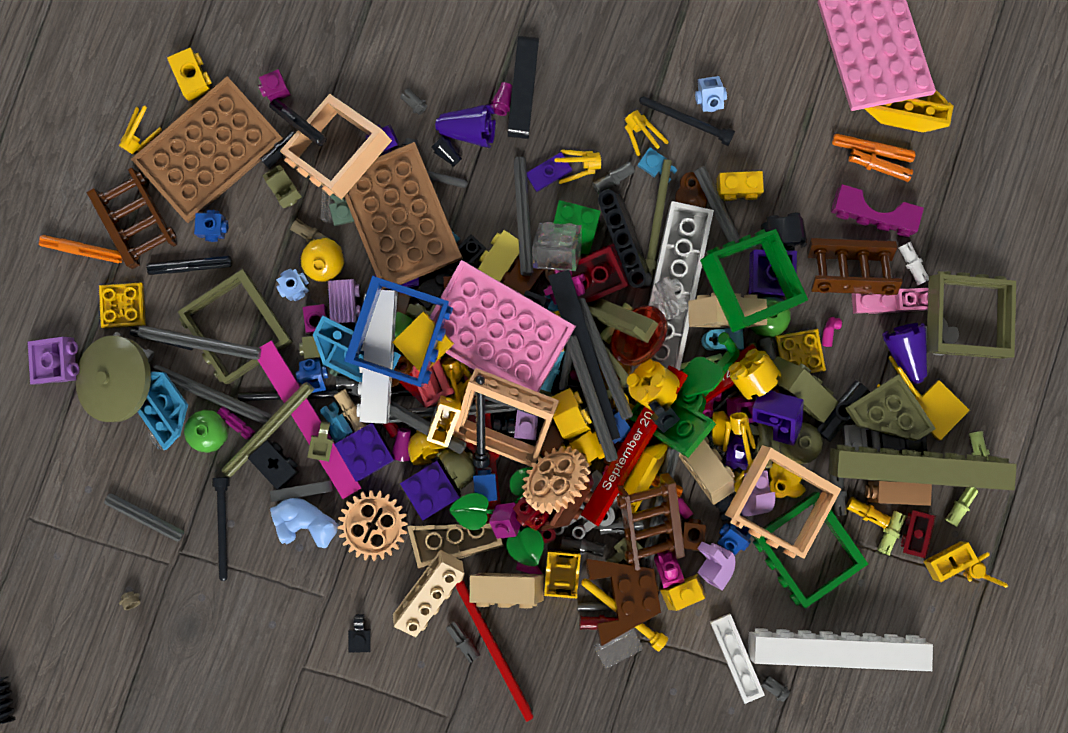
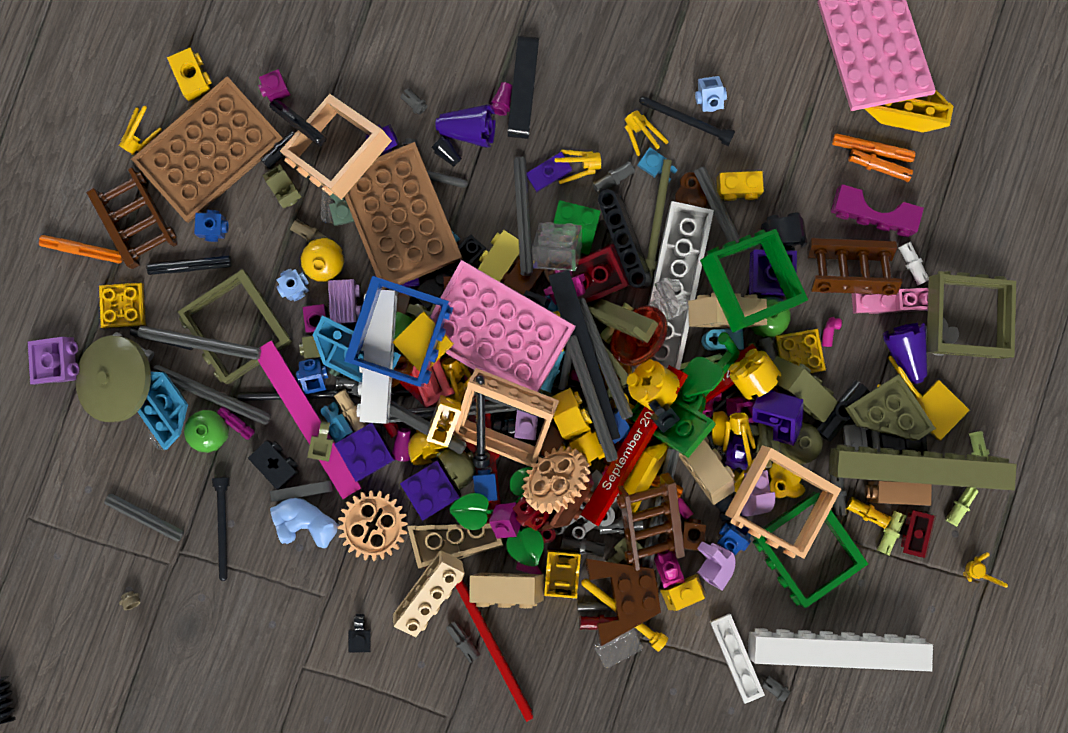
olive axle [222,382,314,477] -> none
yellow brick [923,541,979,582] -> none

